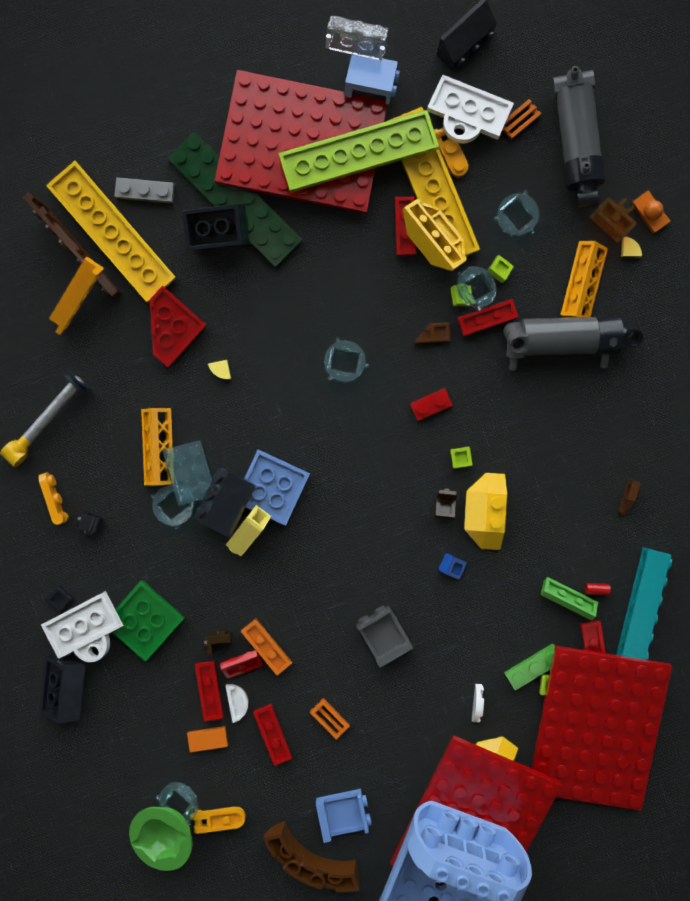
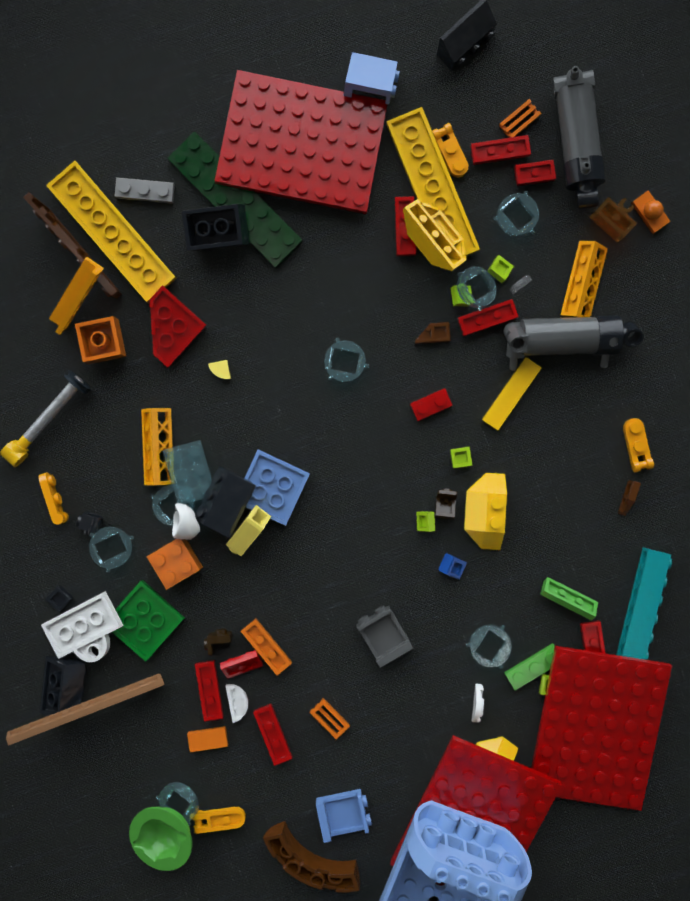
lime plate [278,110,439,193] -> none
clear slope [325,16,389,61] -> none
white plate [427,75,514,143] -> none
red piece [585,583,611,596] -> none
light yellow tile [621,237,642,258] -> none
none -> medium nougat tile [6,673,164,746]
none -> orange brick [75,316,126,364]
none -> clear light blue piece [89,527,134,572]
none -> orange brick [147,539,203,590]
none -> white hair [172,503,200,540]
none -> lime plate [416,511,435,532]
none -> clear light blue piece [466,625,512,669]
none -> red plate [470,135,531,165]
none -> yellow tile [482,357,541,431]
none -> clear tile [509,275,532,295]
none -> red plate [514,160,556,186]
none -> light orange plate [623,418,654,473]

